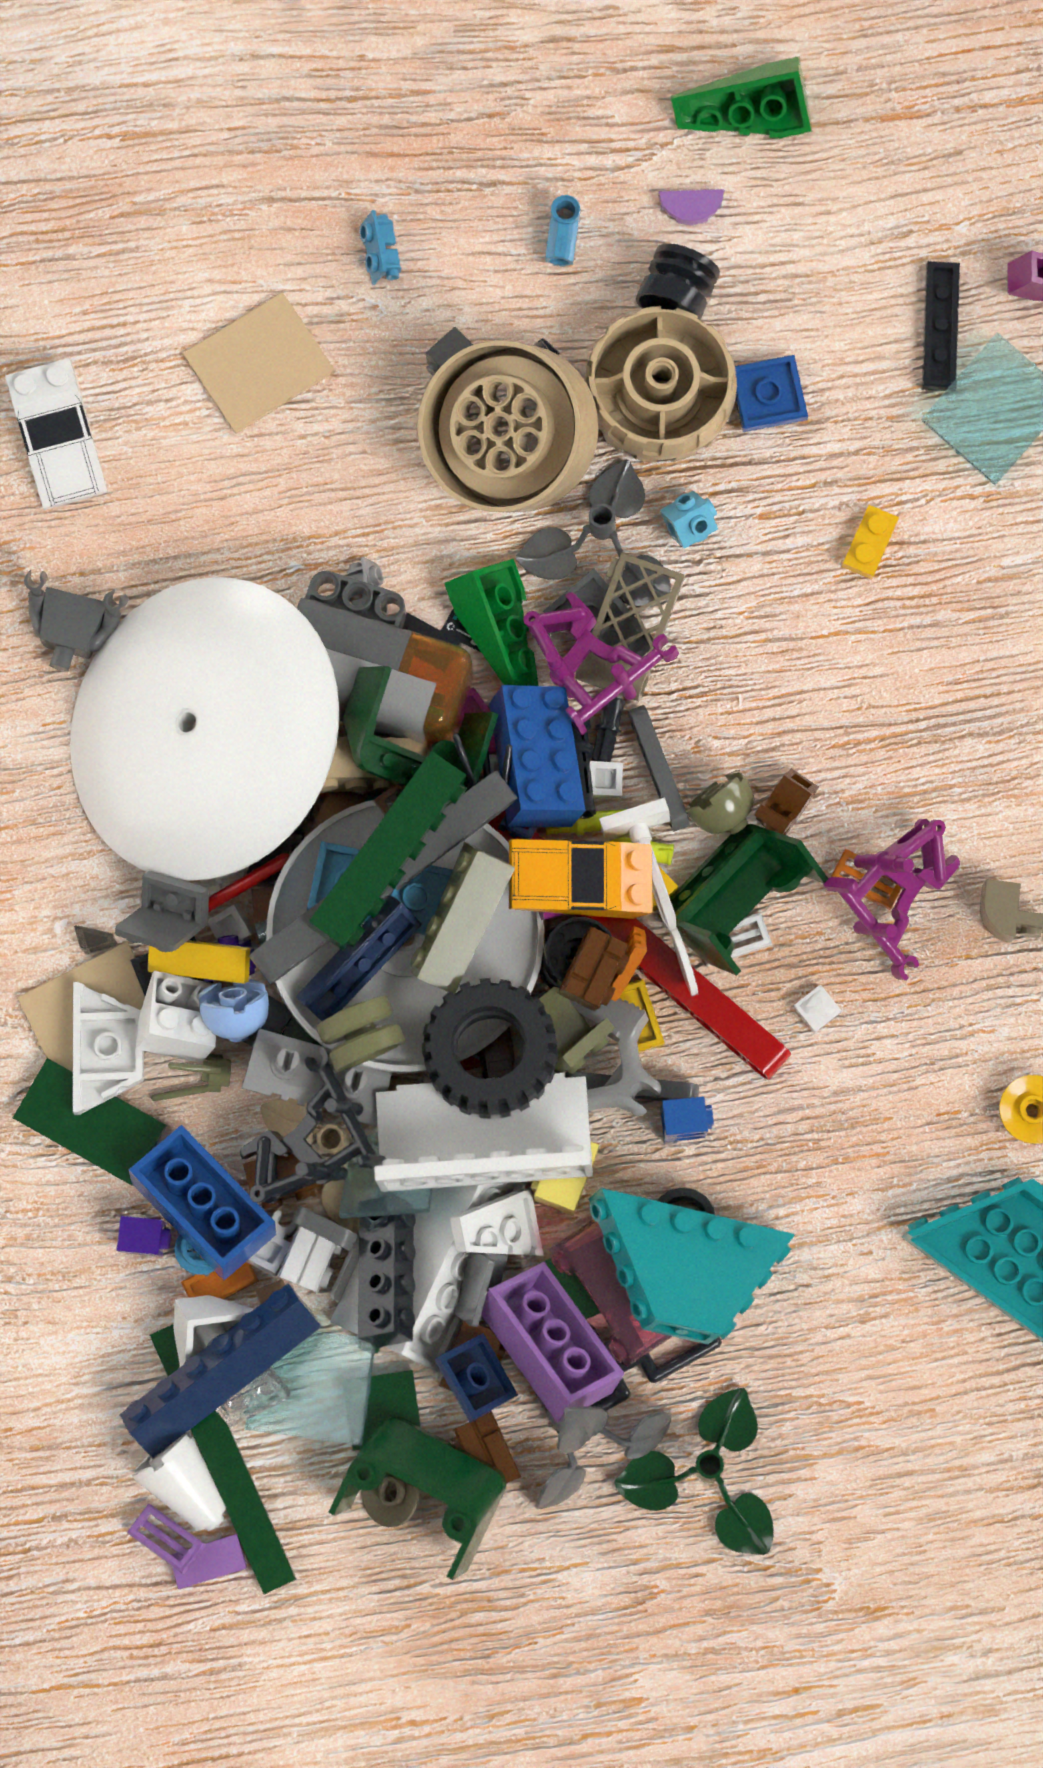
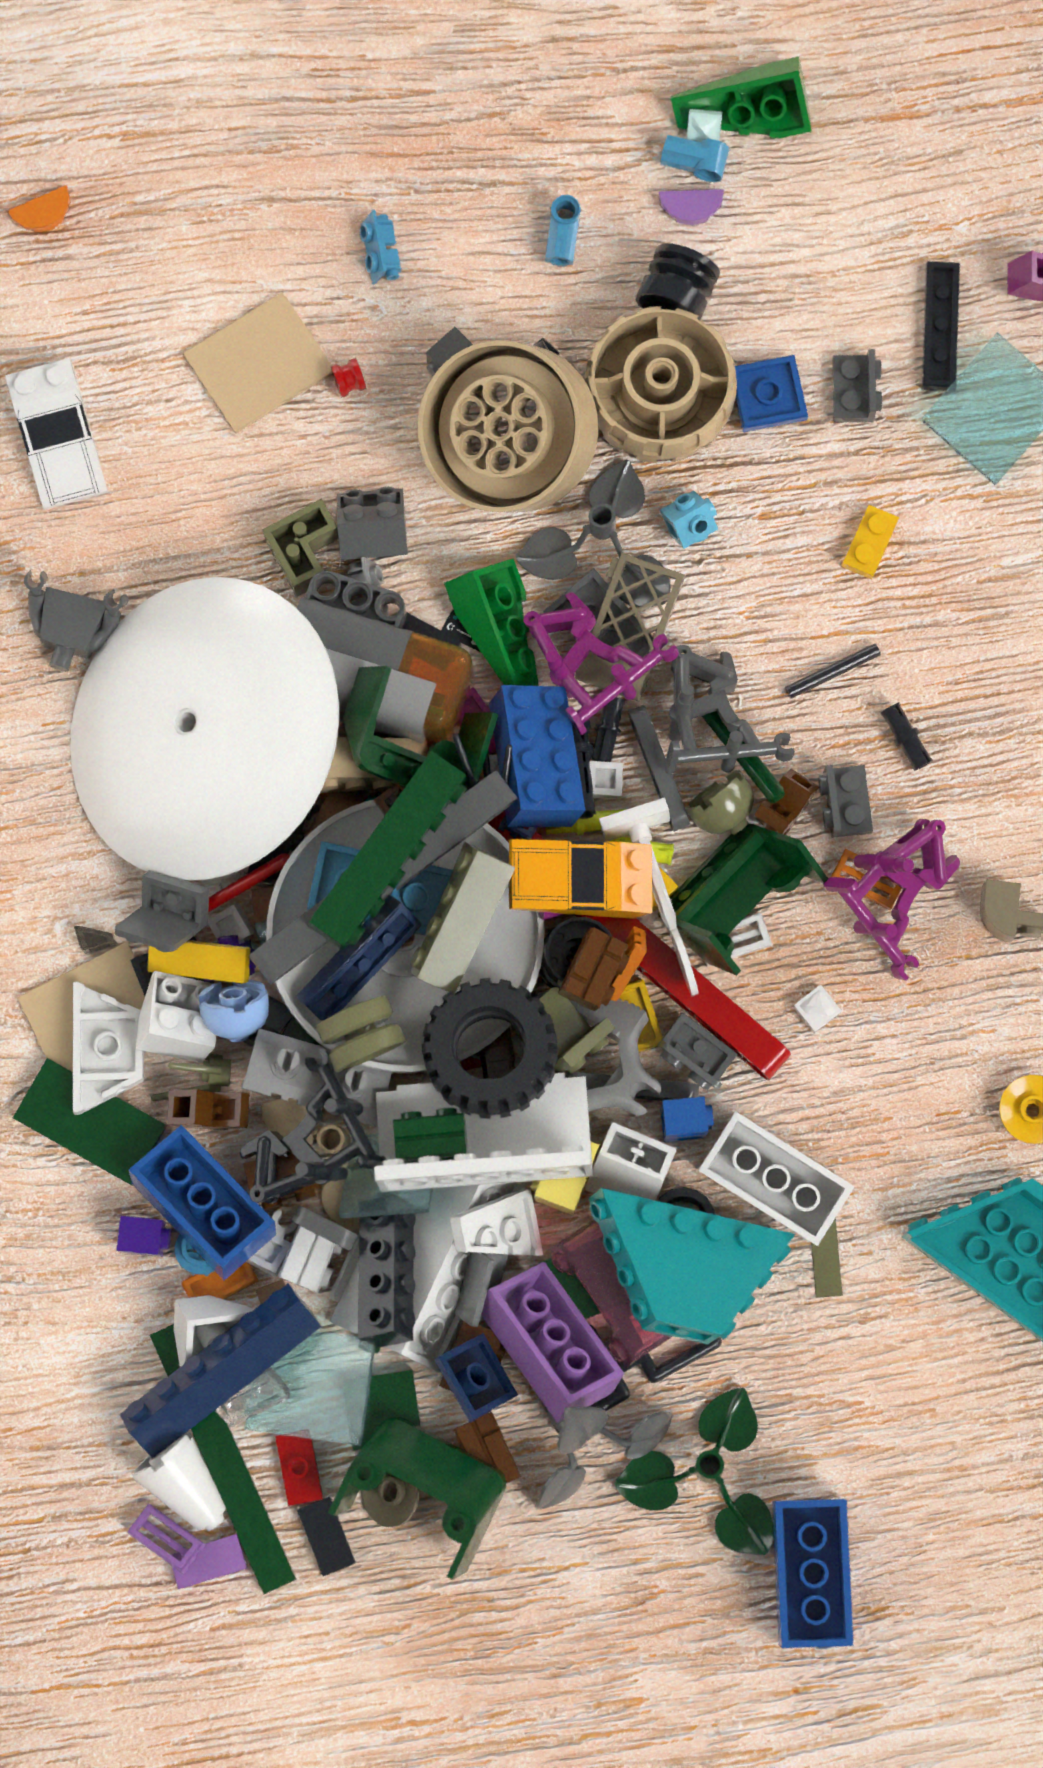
none -> orange tile [7,185,71,233]
none -> reddish brown brick [167,1089,250,1130]
none -> olive brick [262,499,339,597]
none -> red plate [275,1429,324,1506]
none -> black tile [297,1496,356,1577]
none -> red wheel [331,358,367,397]
none -> dark grey slope [337,487,408,560]
none -> dark green brick [393,1108,469,1164]
none -> white slope [585,1122,677,1201]
none -> dark grey bracket [657,1012,738,1091]
none -> dark azure piece [661,135,730,183]
none -> dark grey piece [665,645,795,774]
none -> light aqua tile [687,109,722,142]
none -> white brick [698,1111,855,1246]
none -> dark green axle [702,711,785,803]
none -> blue brick [772,1499,854,1648]
none -> black bar [785,643,881,699]
none -> olive sticker [811,1218,843,1298]
none -> dark grey bracket [818,765,873,838]
none -> dark grey bracket [832,349,882,423]
none -> black pin [880,702,933,771]

